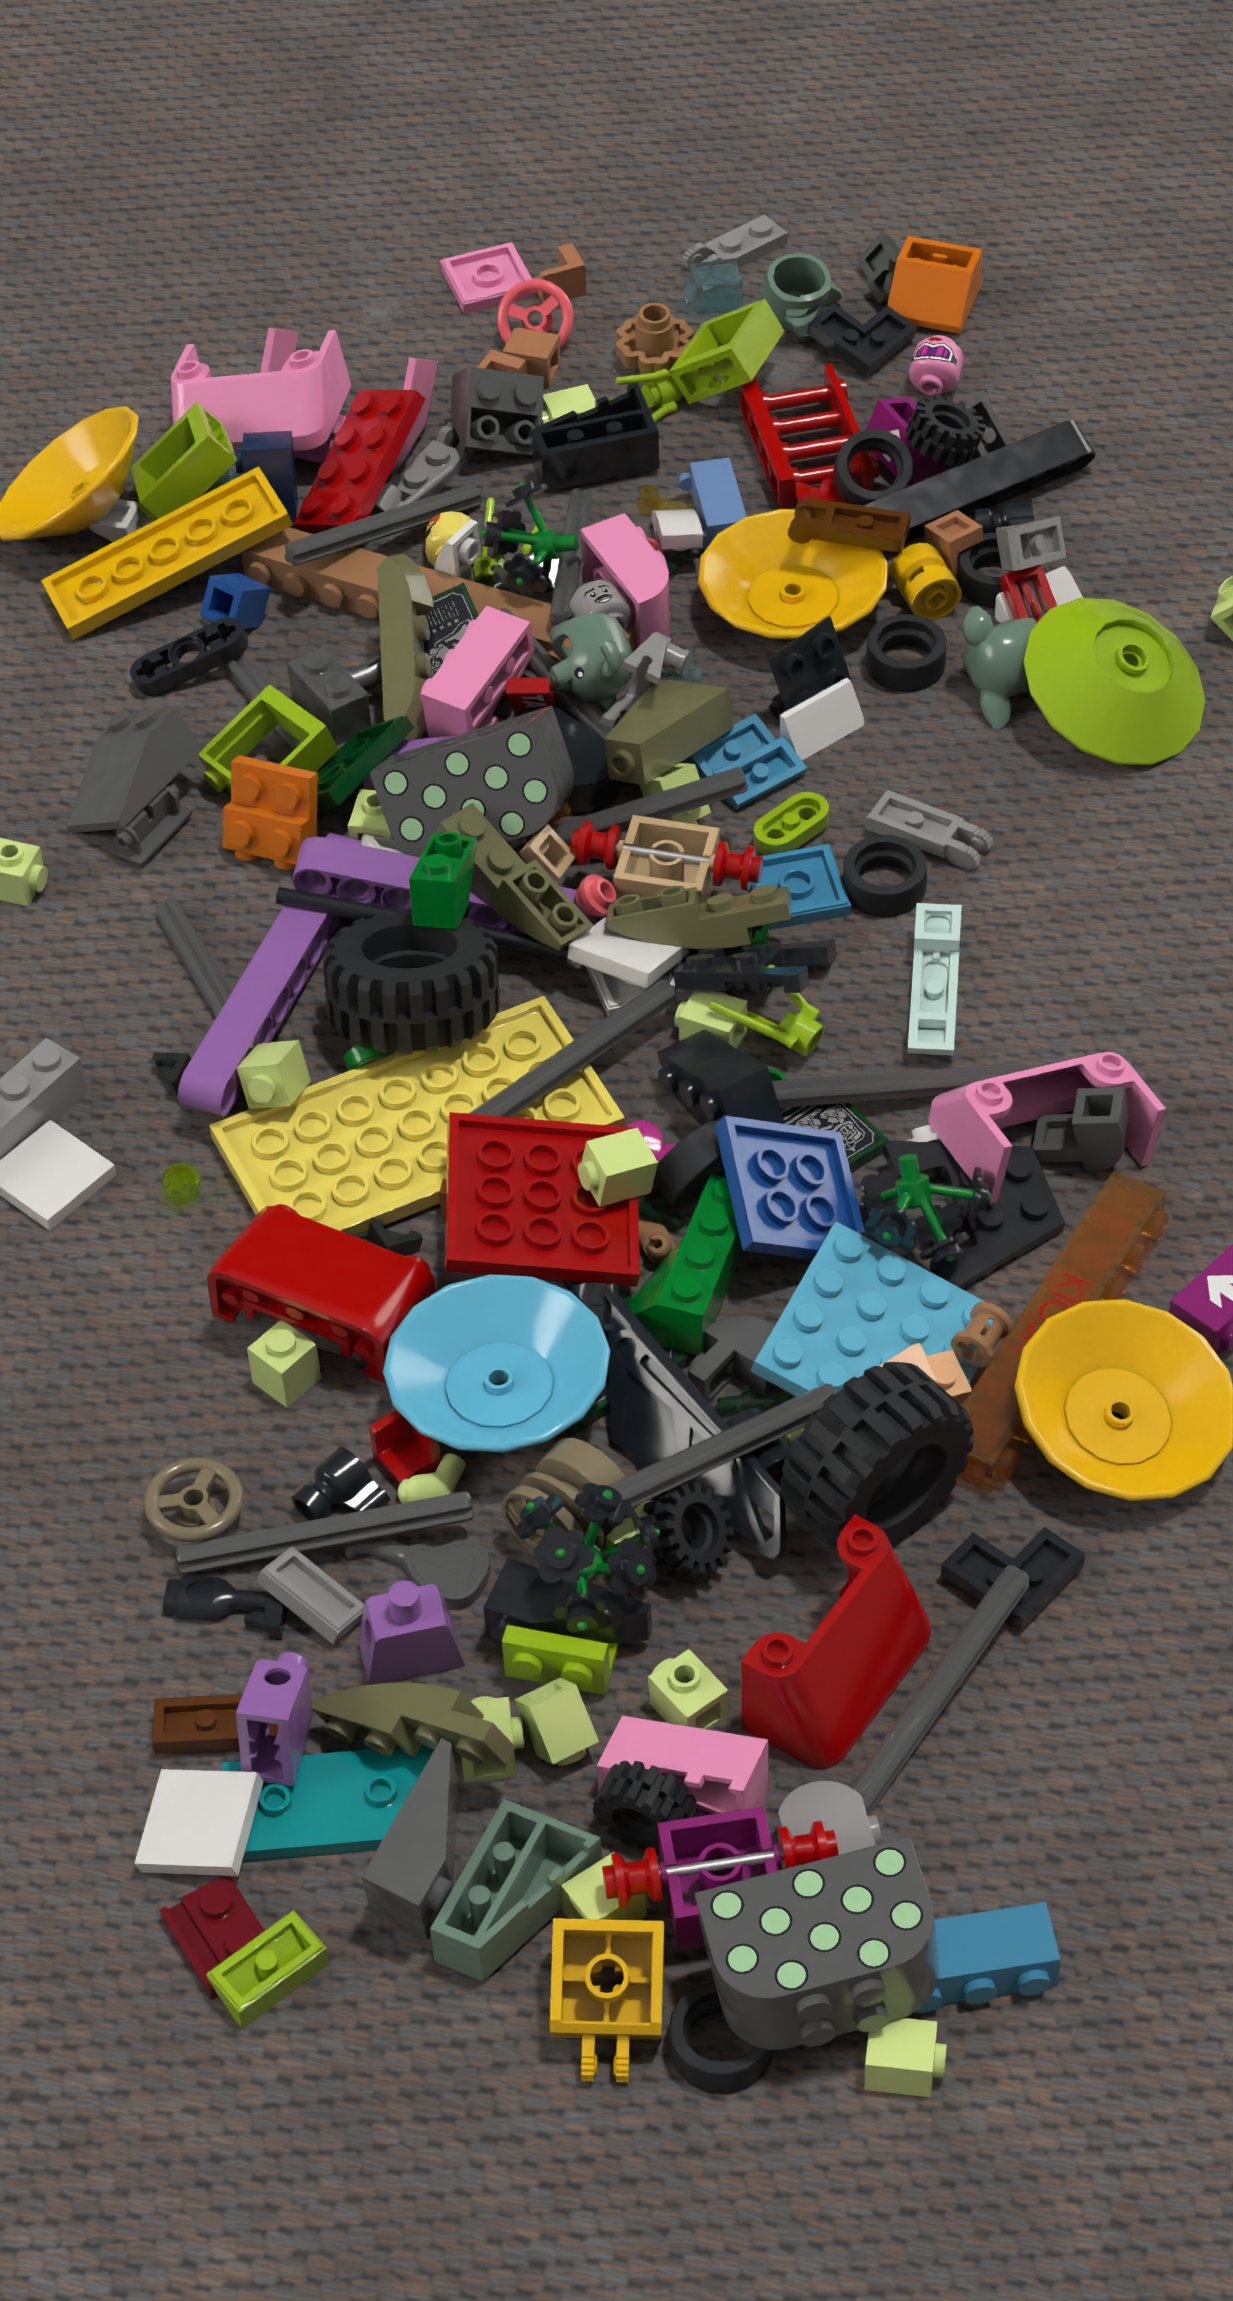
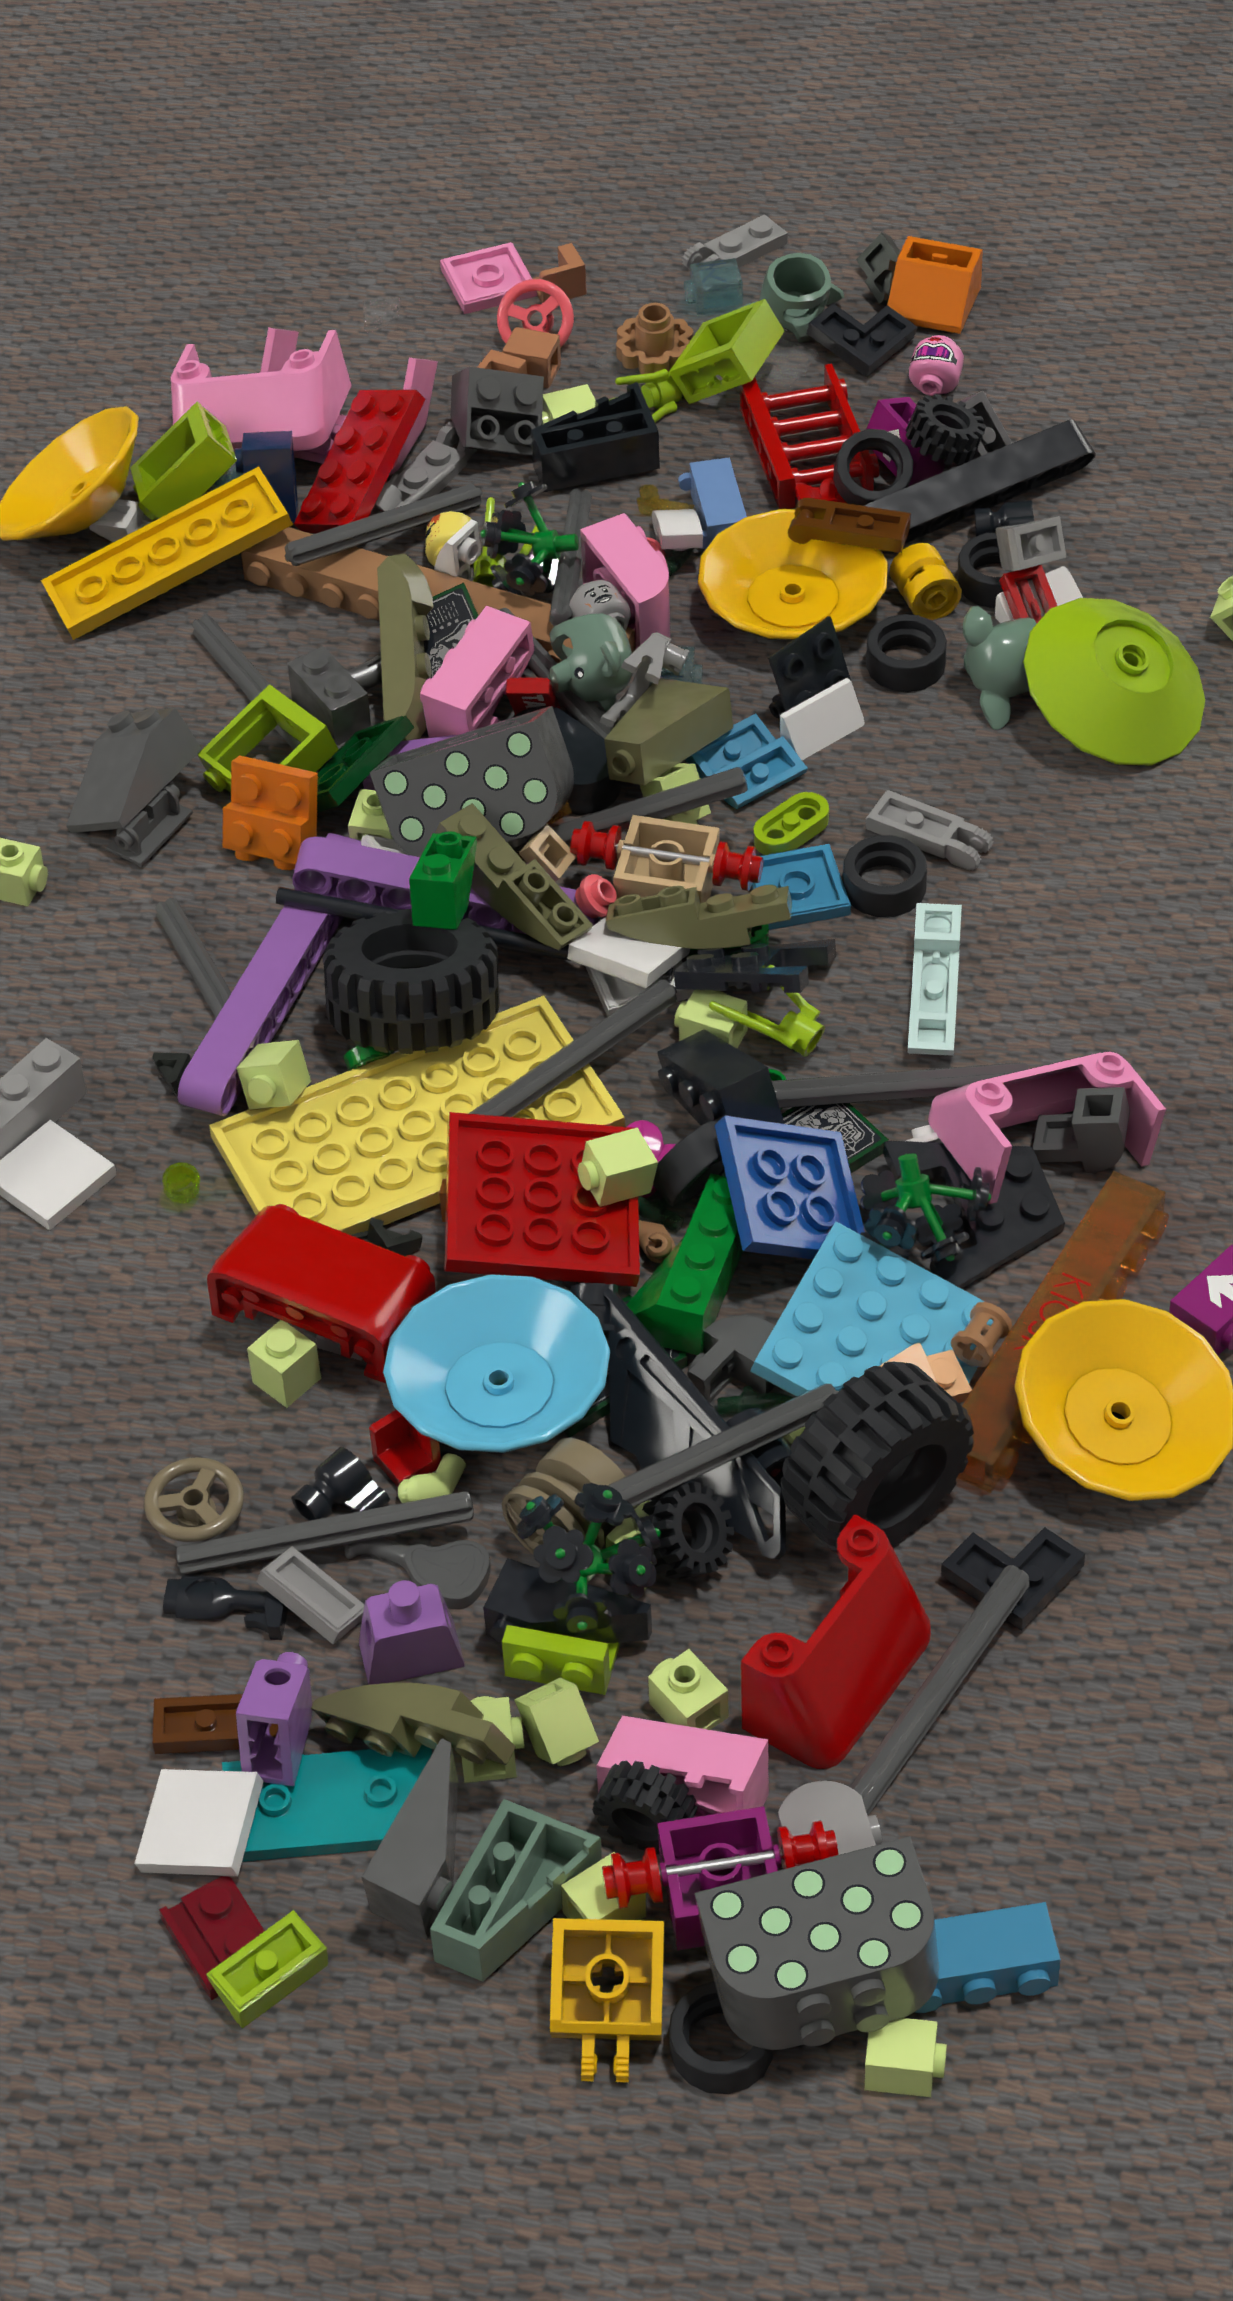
black beam [130,617,248,696] -> none
blue brick [200,573,271,629] -> none
nougat panel [924,510,983,581] -> none

